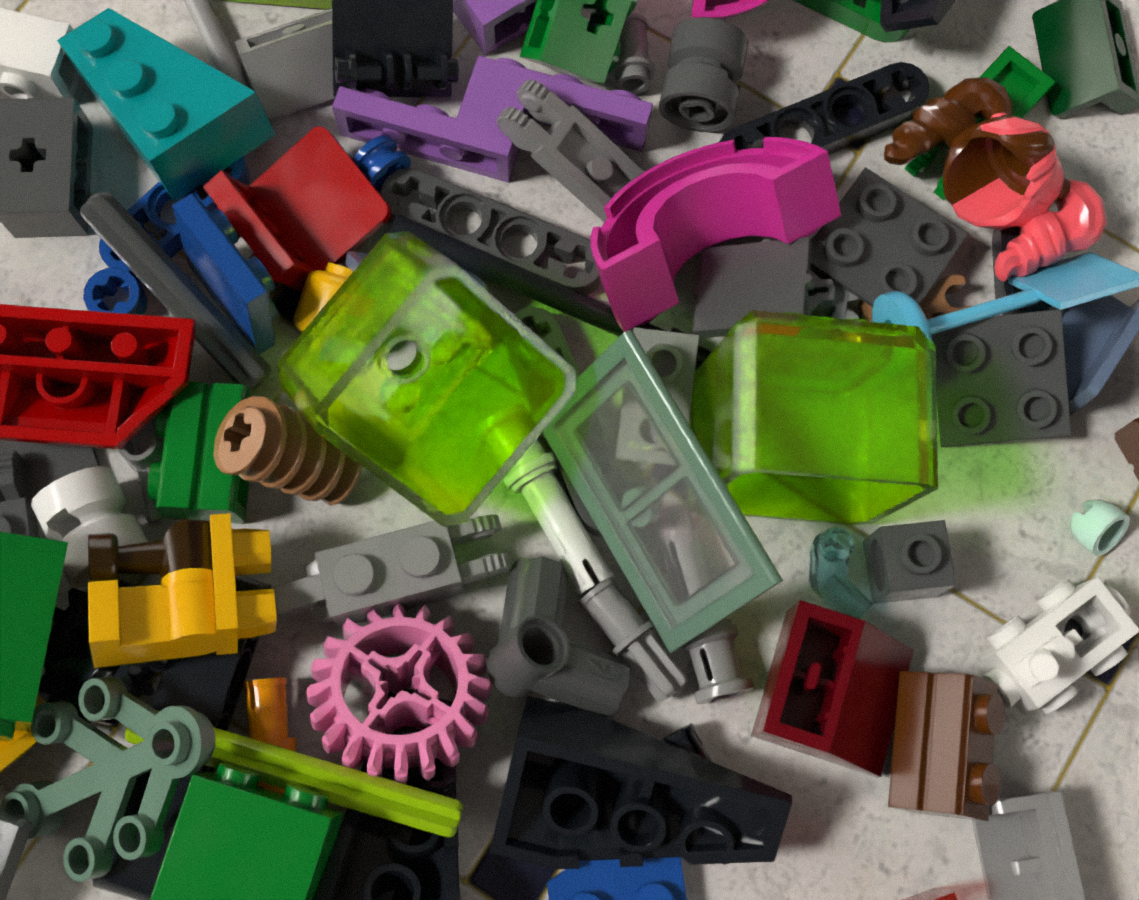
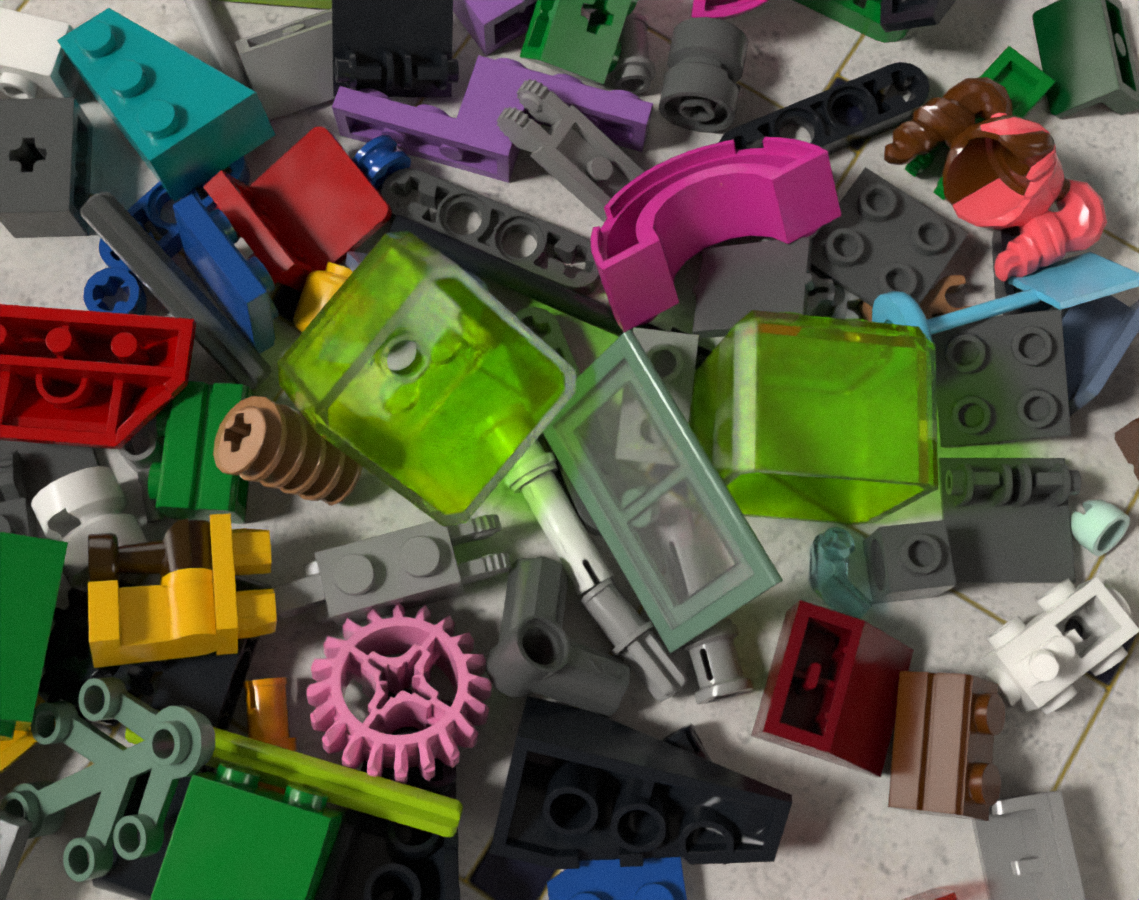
none -> dark grey hinge [938,458,1081,583]

